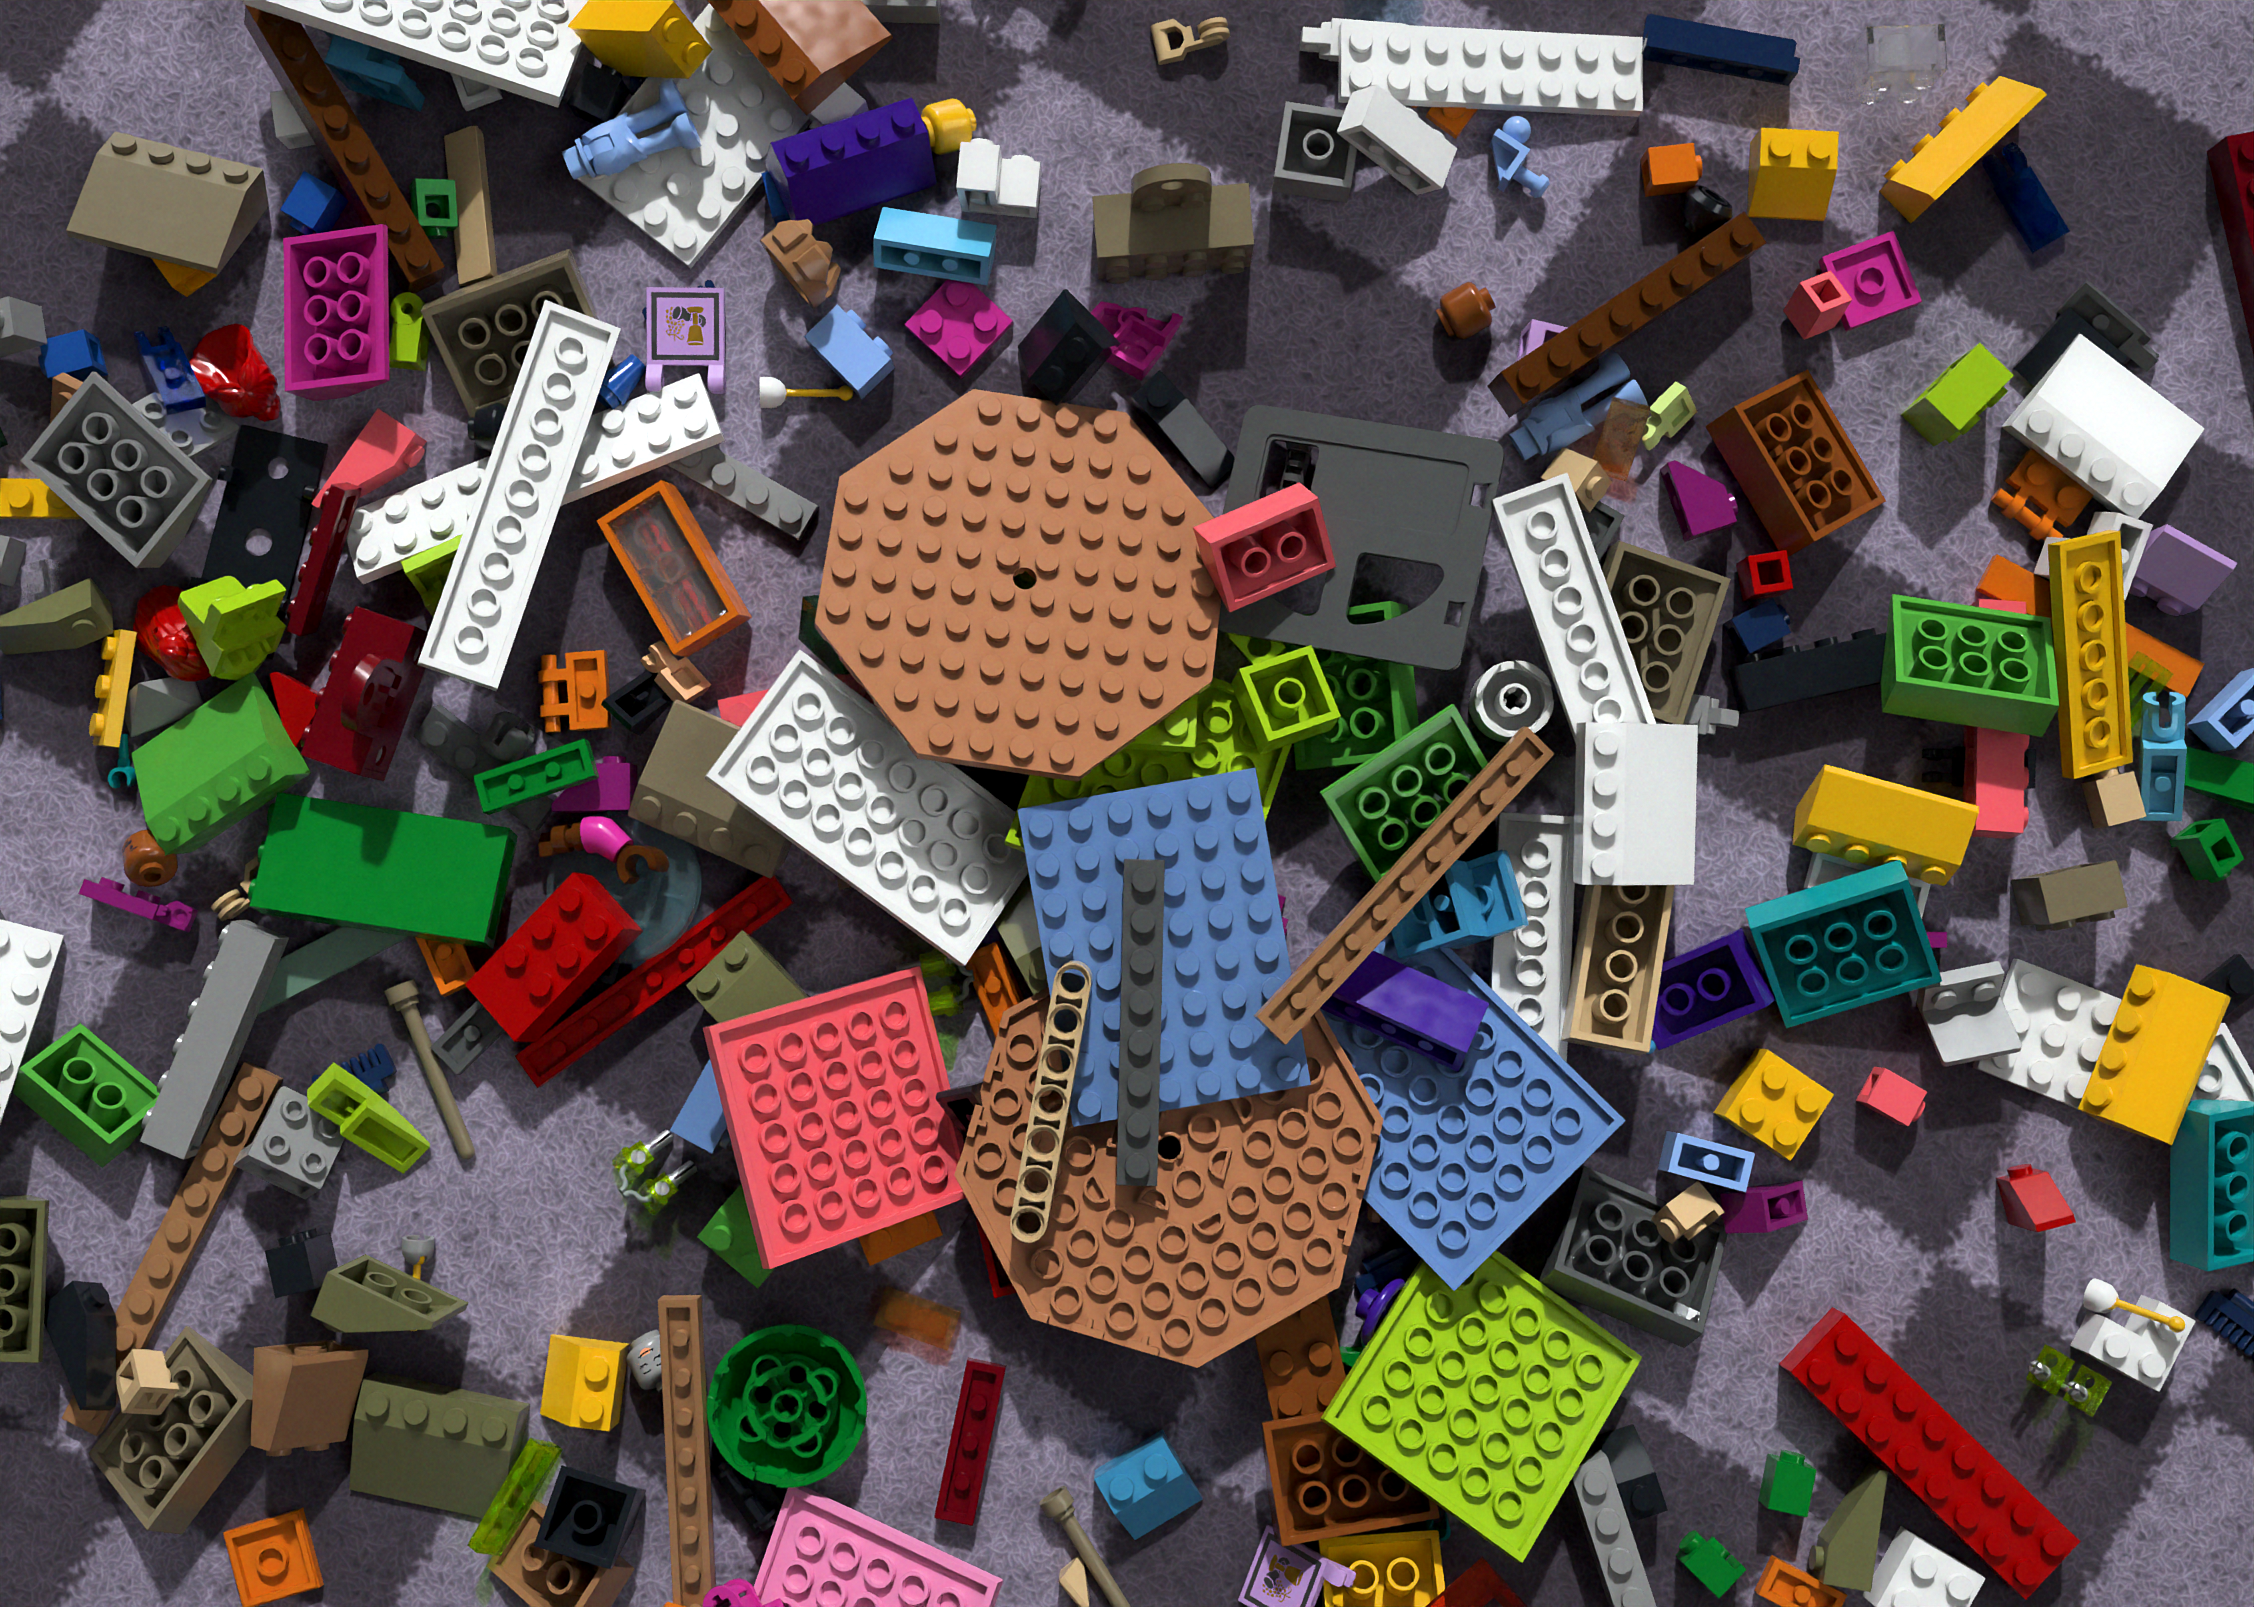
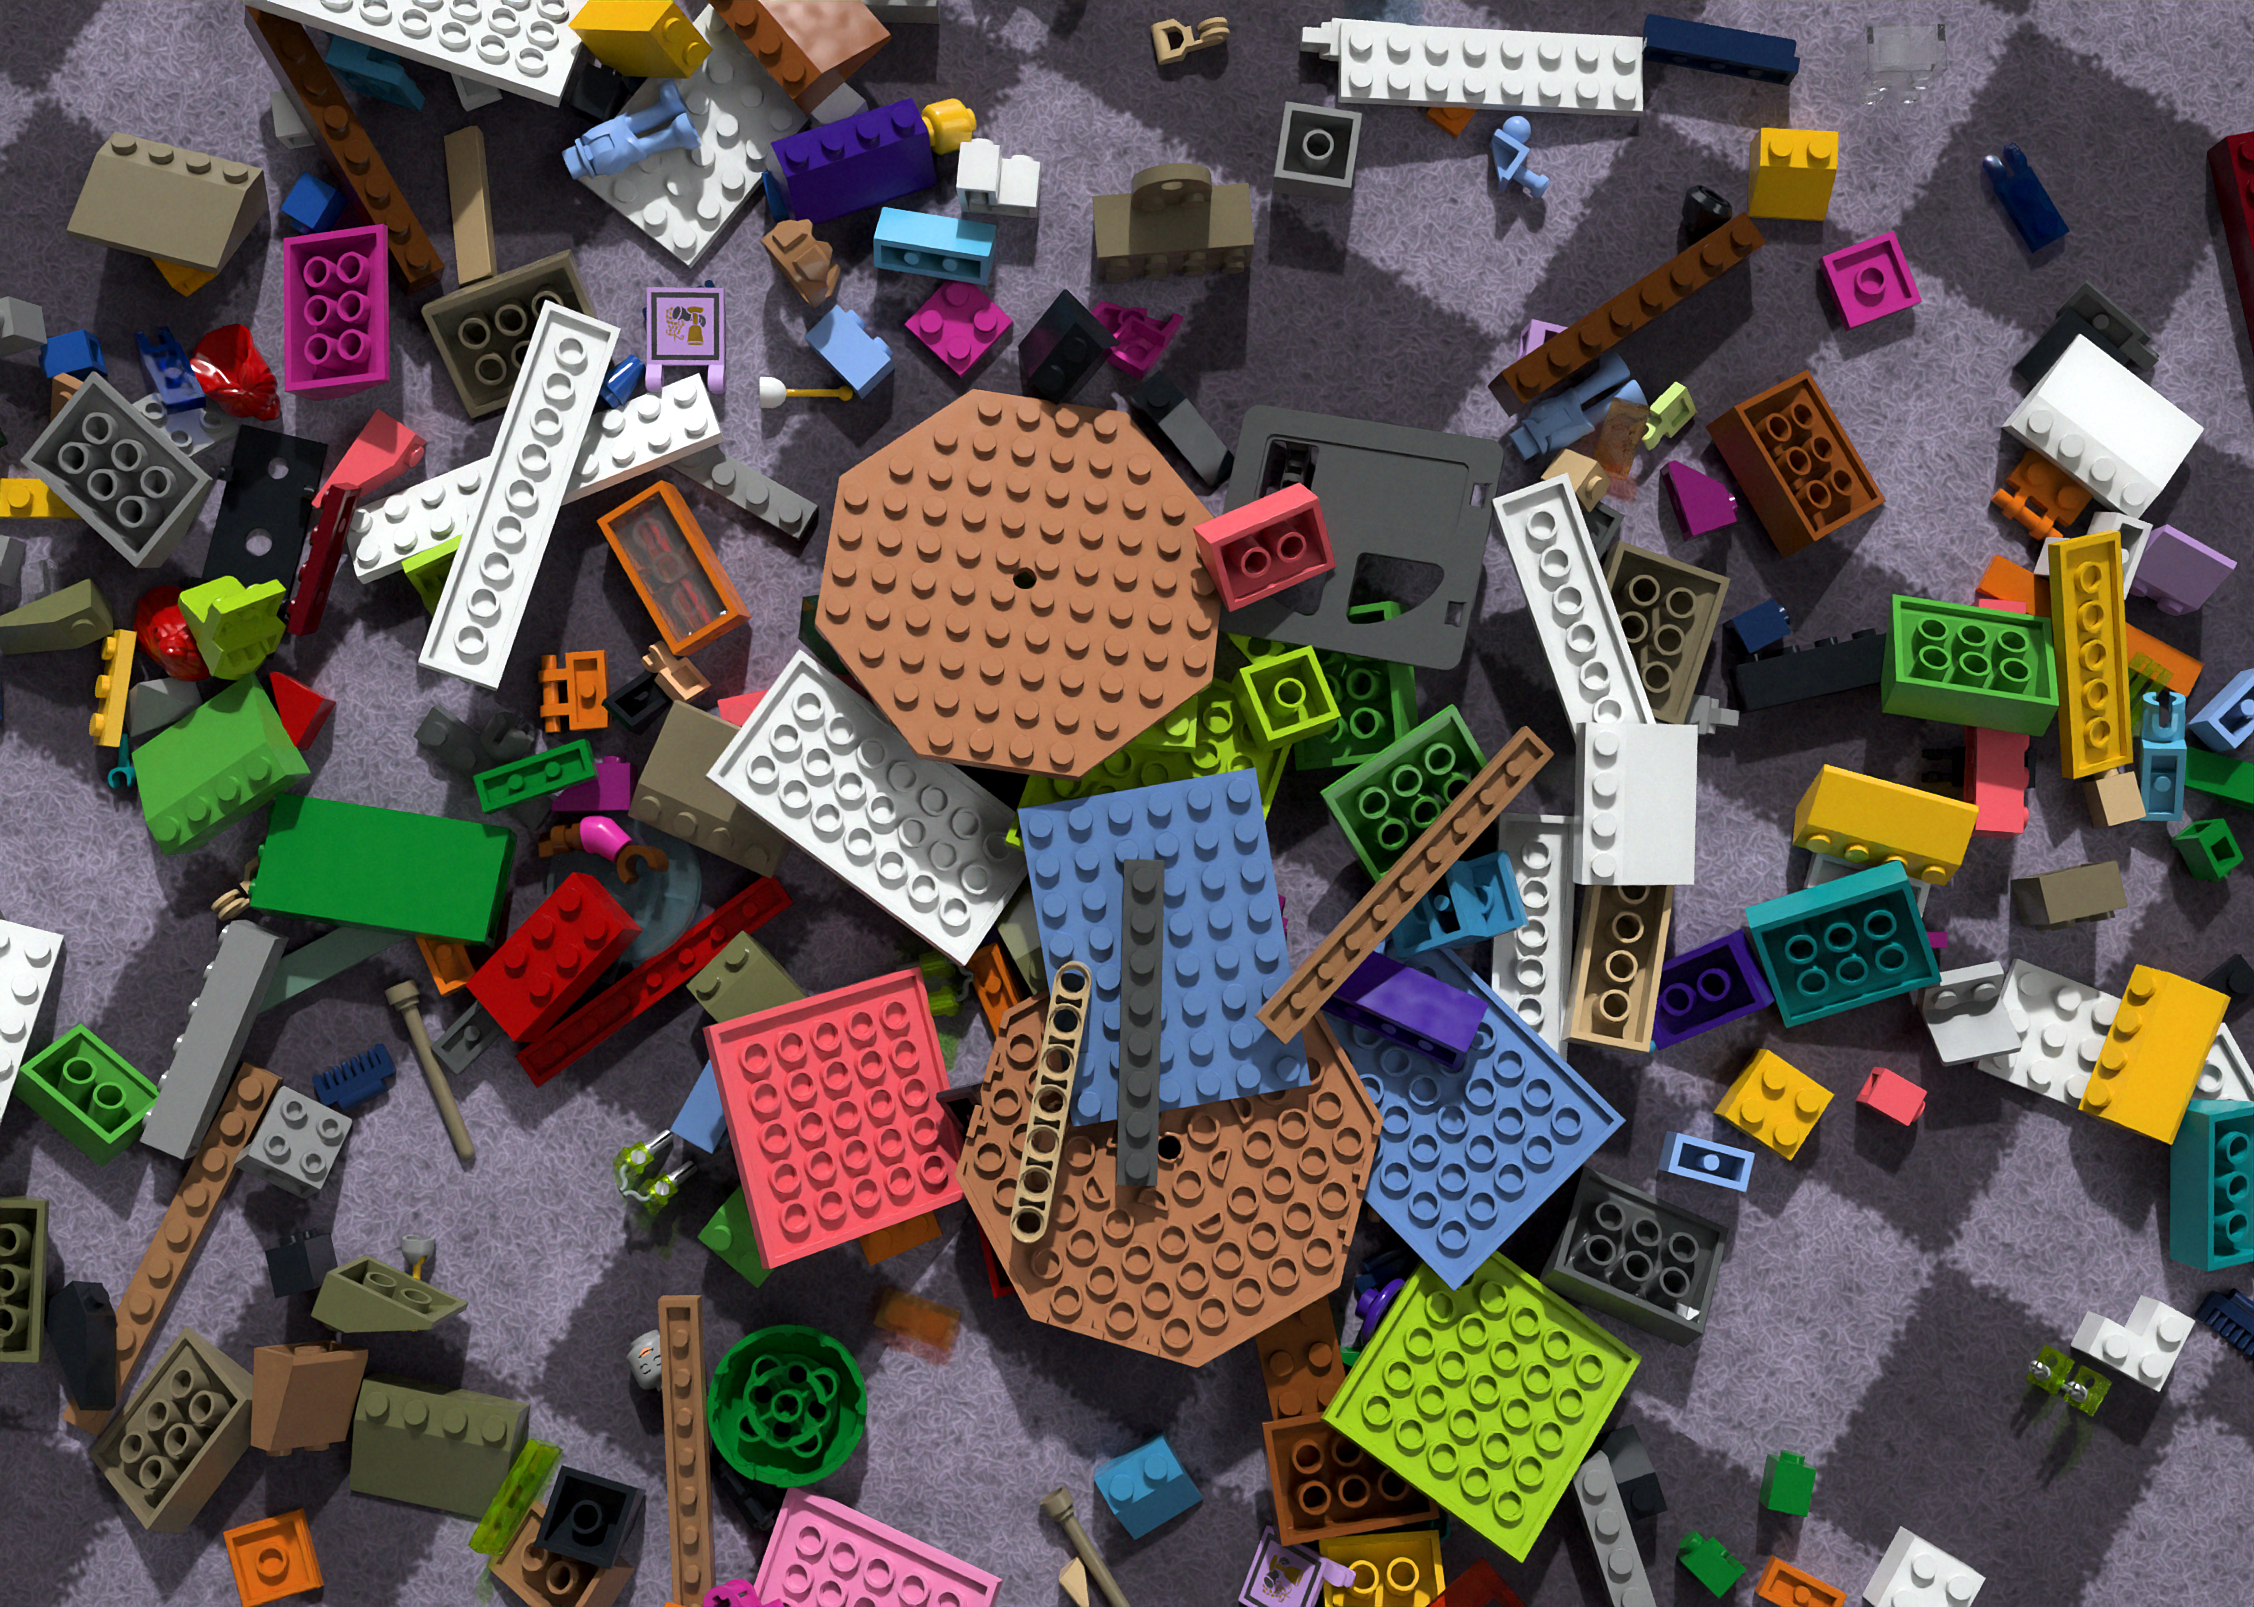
magenta hinge [78,877,198,932] -> none
tan brick [116,1349,179,1415] -> none
dark orange head [122,829,178,887] -> none
dark red brick [300,606,428,781] -> none
lime slope [307,1062,430,1174] -> none
lime leg [389,292,430,371] -> none
green brick [409,178,458,239] -> none
black cone [468,403,507,453] -> none
yellow slope [540,1334,629,1431] -> none
dark red plate [934,1357,1006,1526] -> none
white brick [1336,84,1457,195] -> none
dark orange head [1436,282,1496,340] -> none
white brick [1469,660,1554,742] -> none
orange brick [1640,143,1703,197] -> none
tan brick [1651,1180,1724,1244] -> none
magenta slope [1720,1180,1808,1233] -> none
red brick [1736,550,1793,602] -> none
red brick [1779,1307,2081,1600] -> none
coral brick [1783,270,1852,340] -> none
olive slope [1809,1462,1888,1592] -> none
yellow slope [1879,76,2047,224] -> none
lime brick [1901,343,2014,447] -> none
slope [1996,1164,2076,1232] -> none
hinge [2083,1278,2185,1333] -> none

